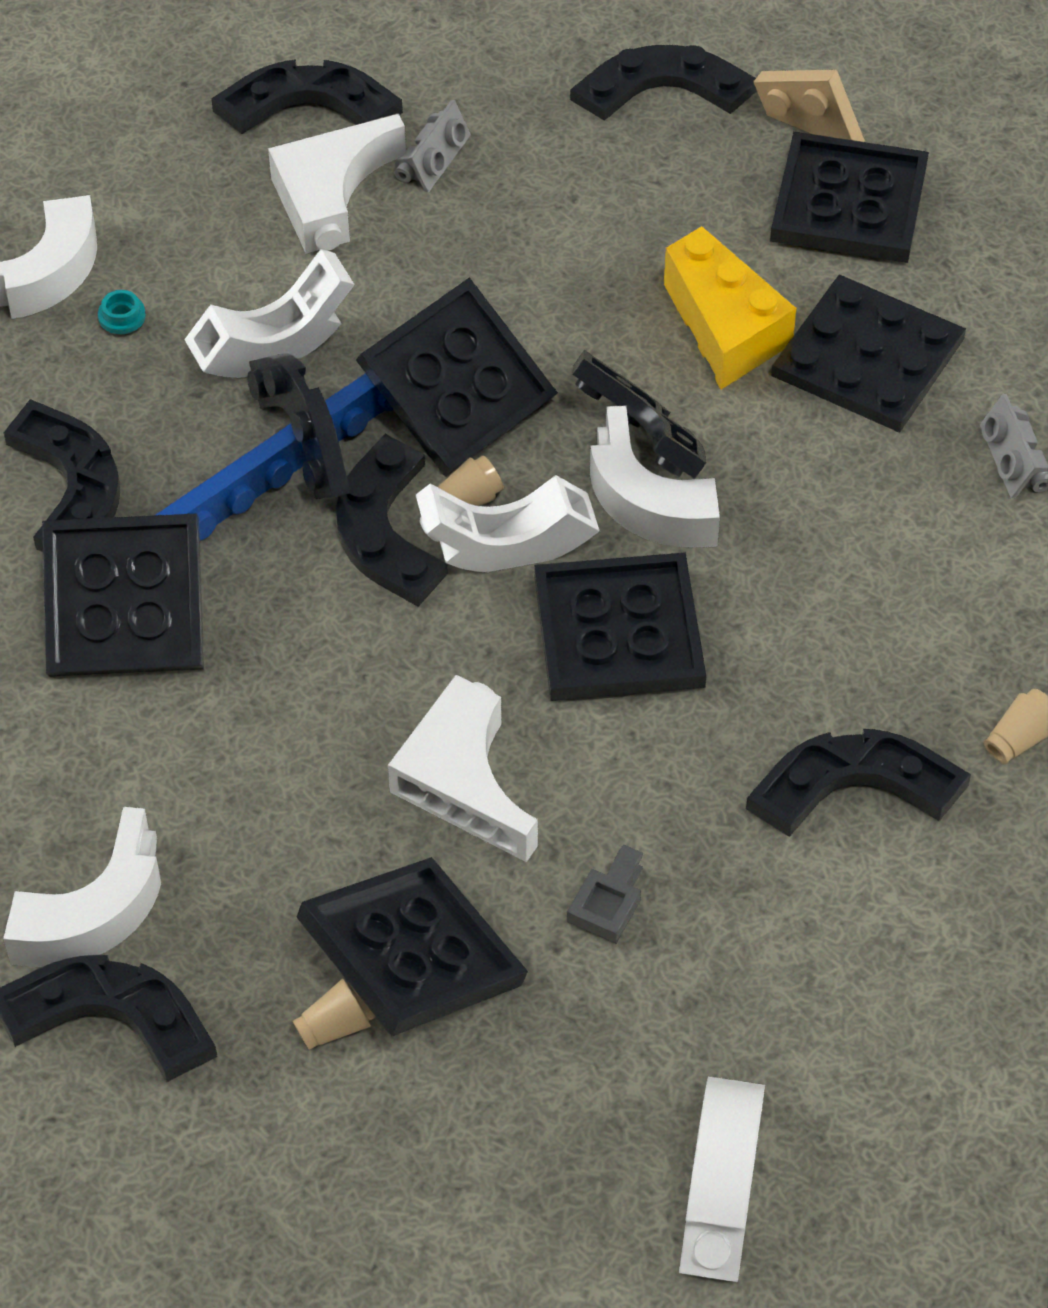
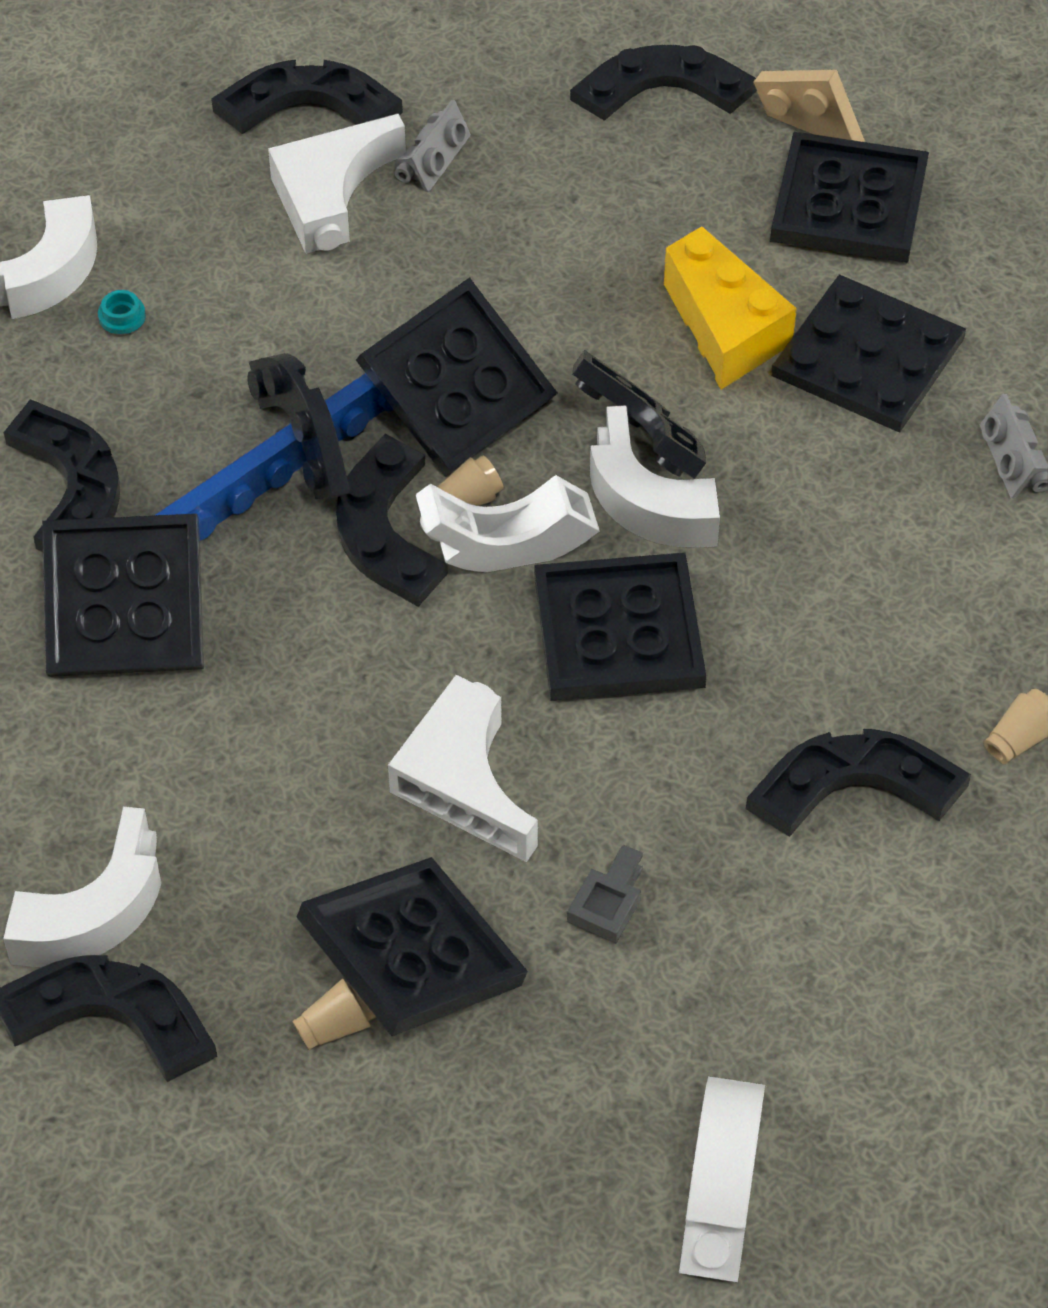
white arch [184,249,355,378] -> none

